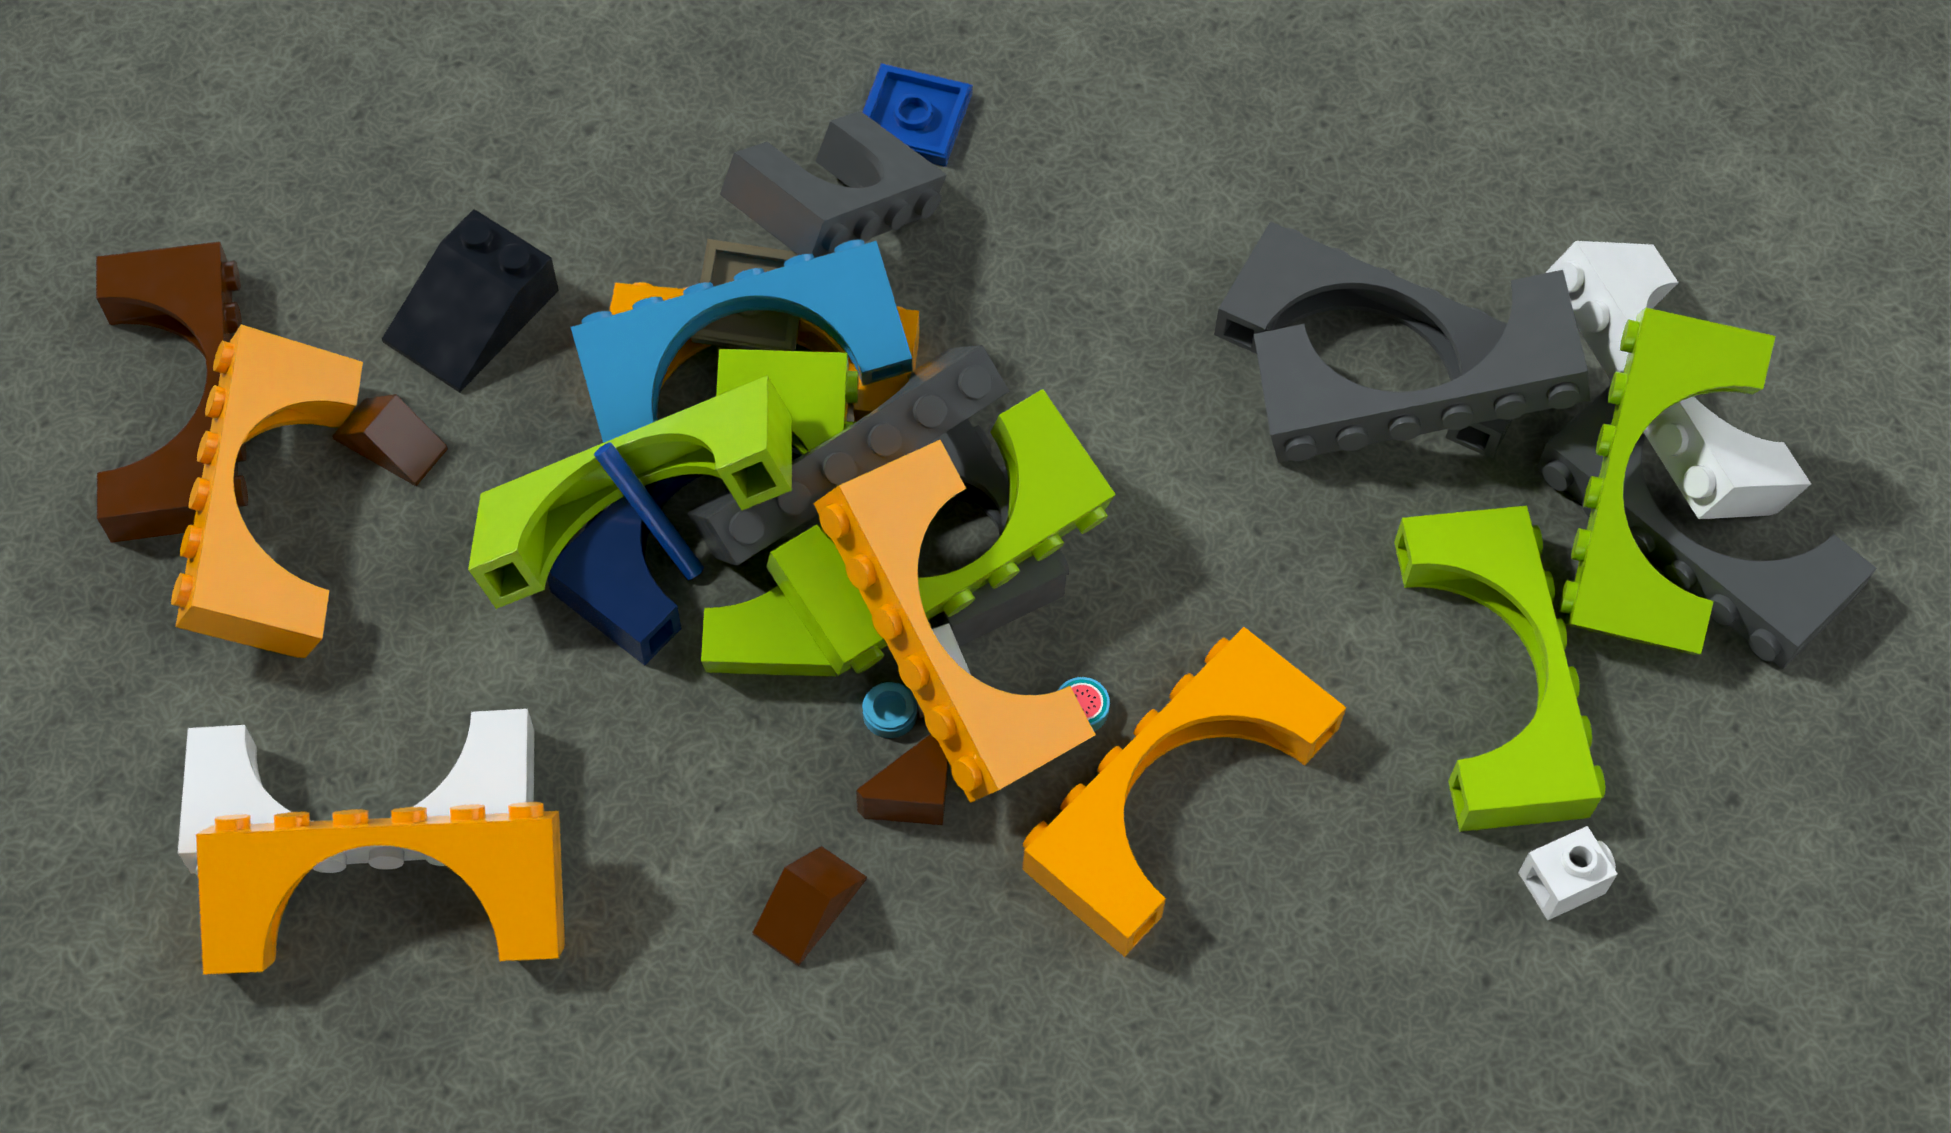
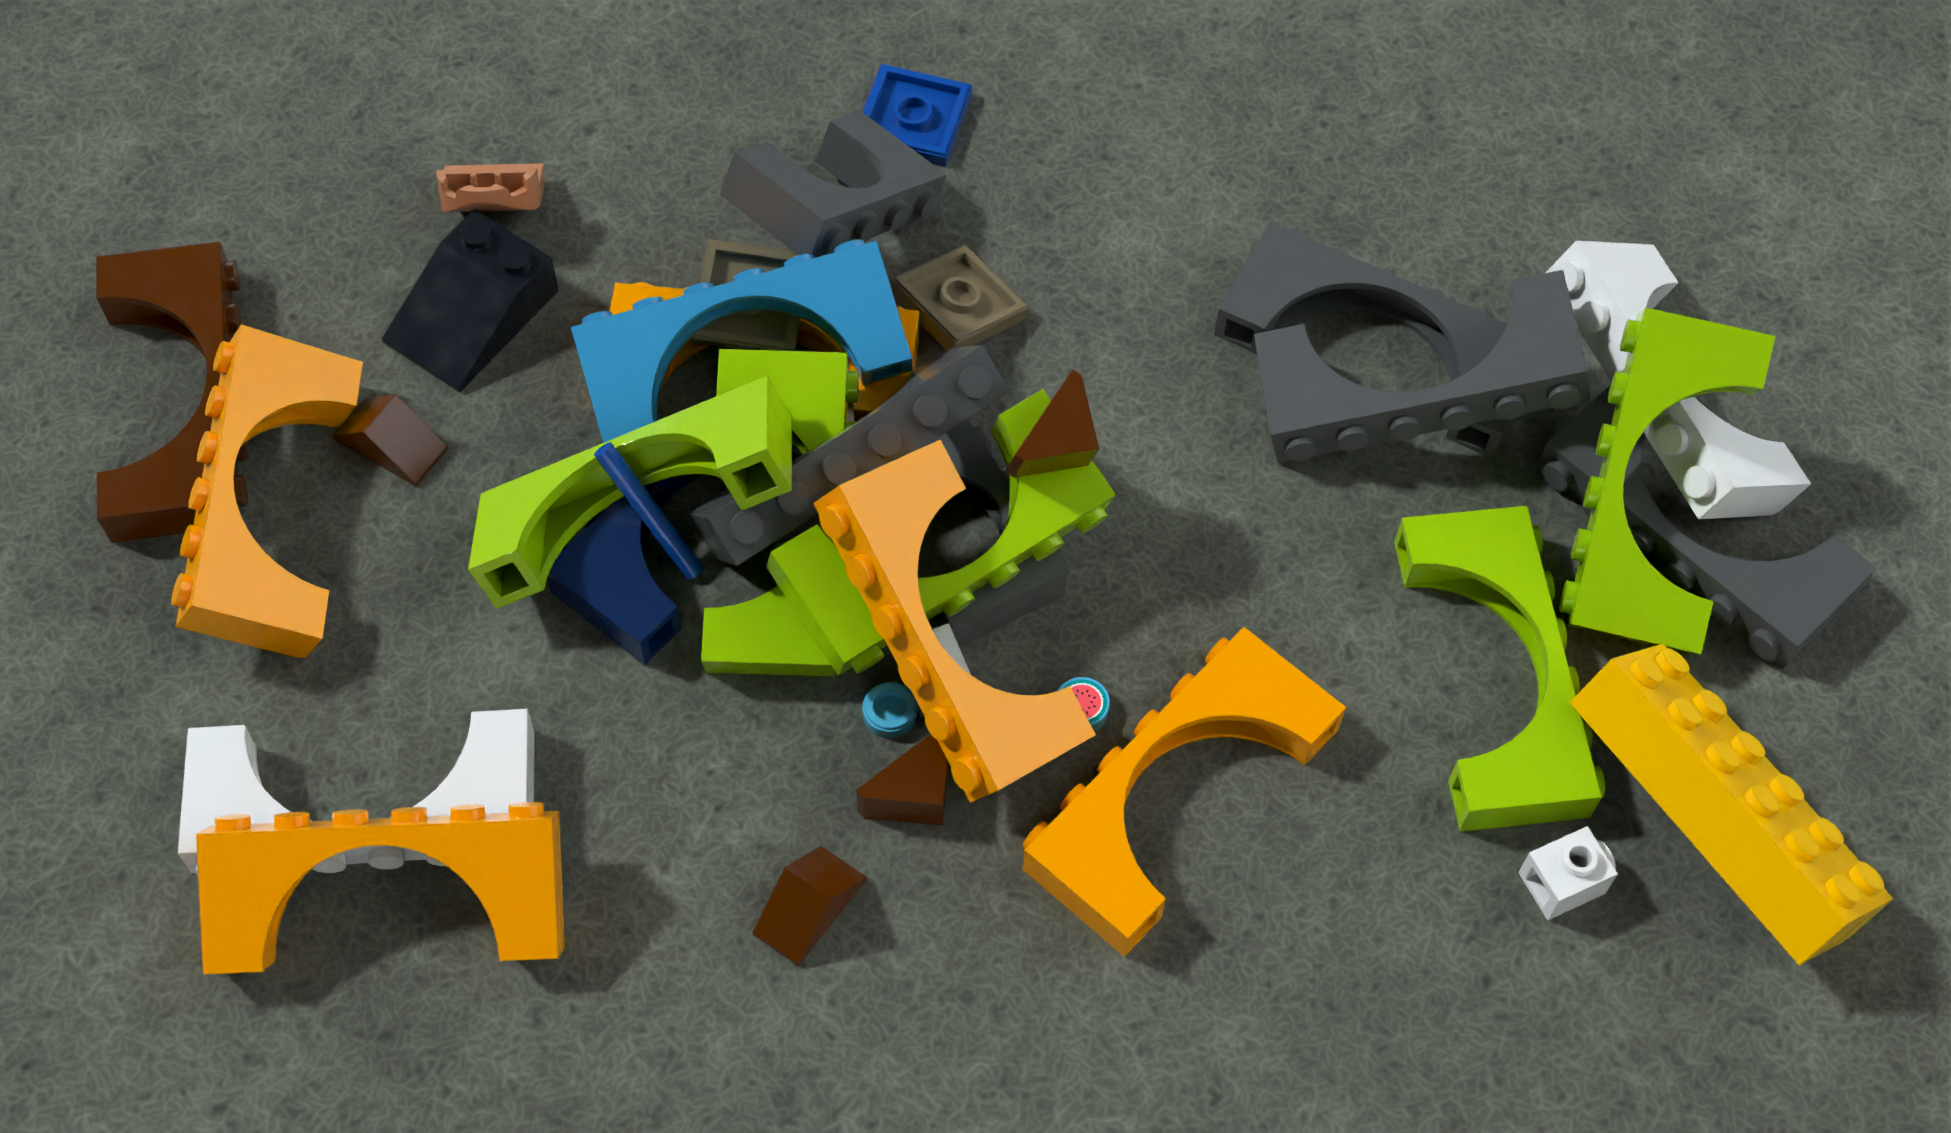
none -> nougat slope [436,163,545,212]
none -> dark tan plate [890,245,1030,350]
none -> reddish brown slope [1006,369,1099,478]
none -> yellow brick [1569,644,1894,966]

